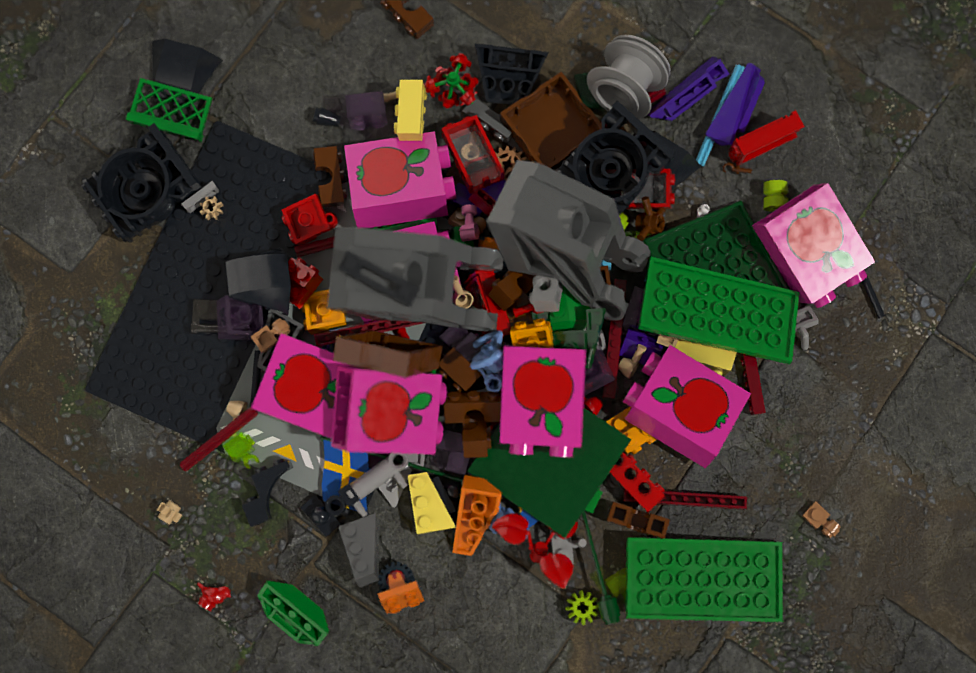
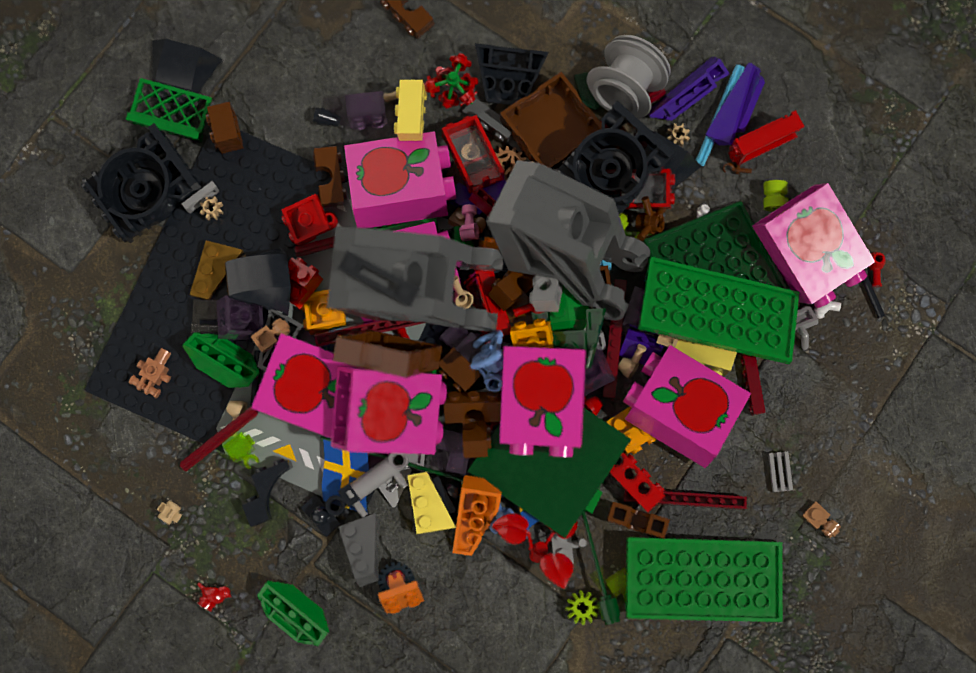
none -> nougat piece [129,348,171,398]
none -> green wedge [183,332,260,388]
none -> pearl gold wing [190,240,244,301]
none -> reddish brown brick [205,102,244,154]
none -> tan gear [667,123,690,147]
none -> light grey tile [768,452,793,492]
none -> white arm [814,301,841,319]
none -> red bar [868,252,886,288]

